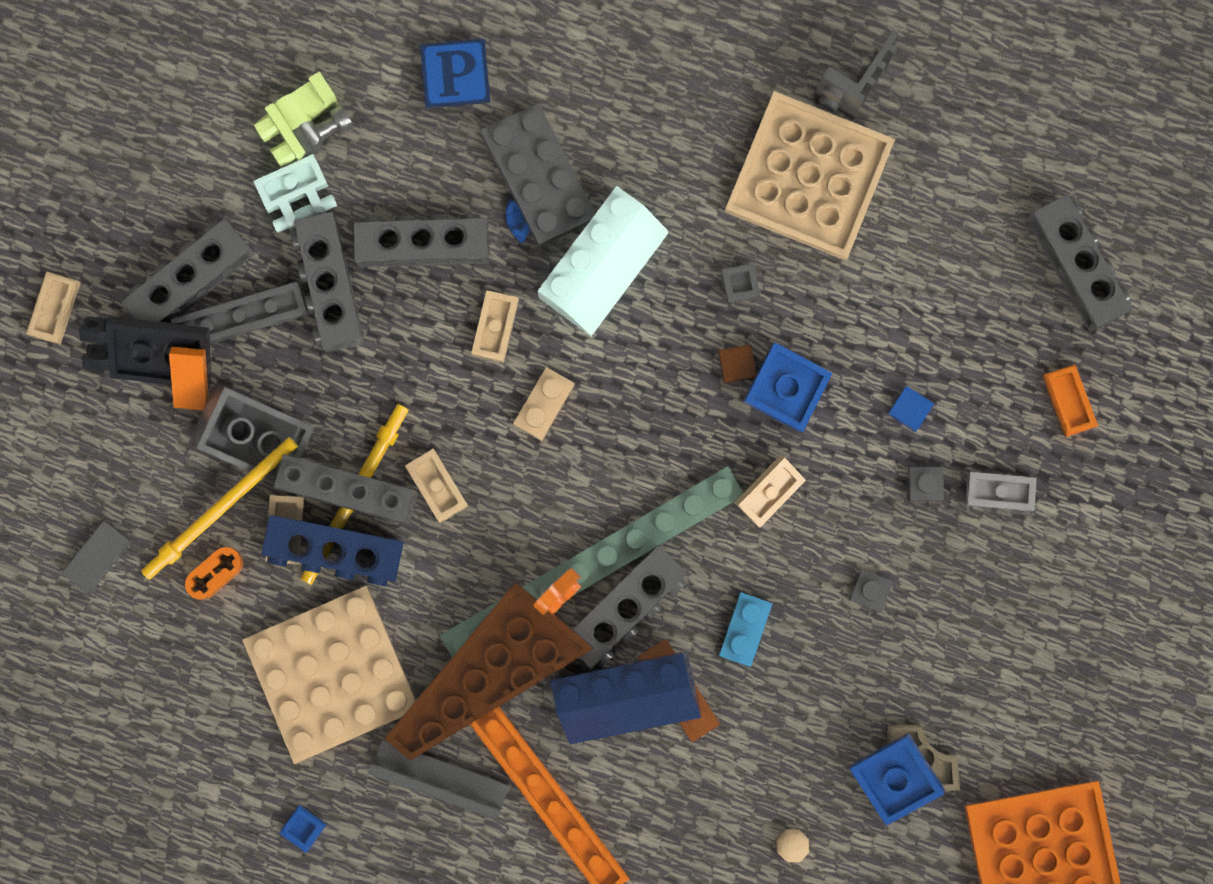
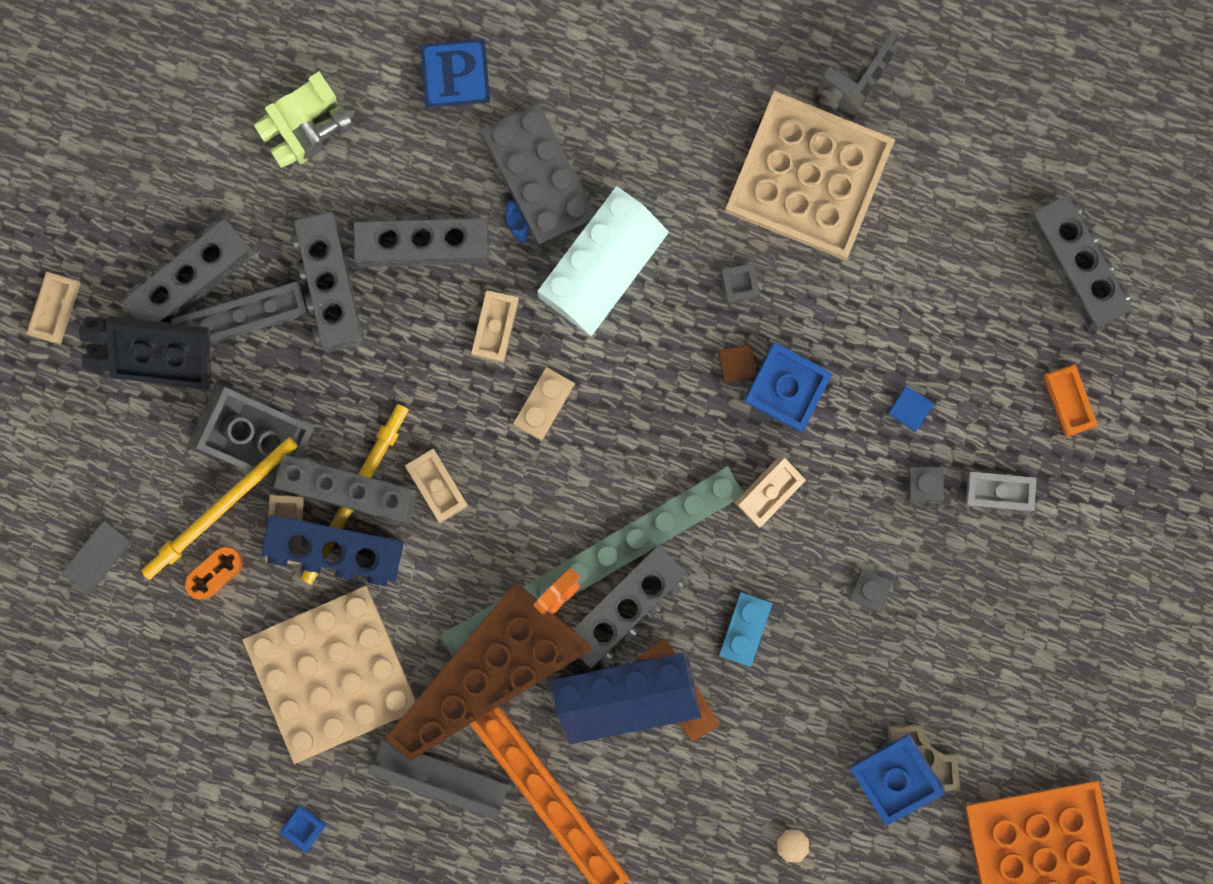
orange tile [169,347,209,410] -> none
light aqua plate [253,154,337,233] -> none

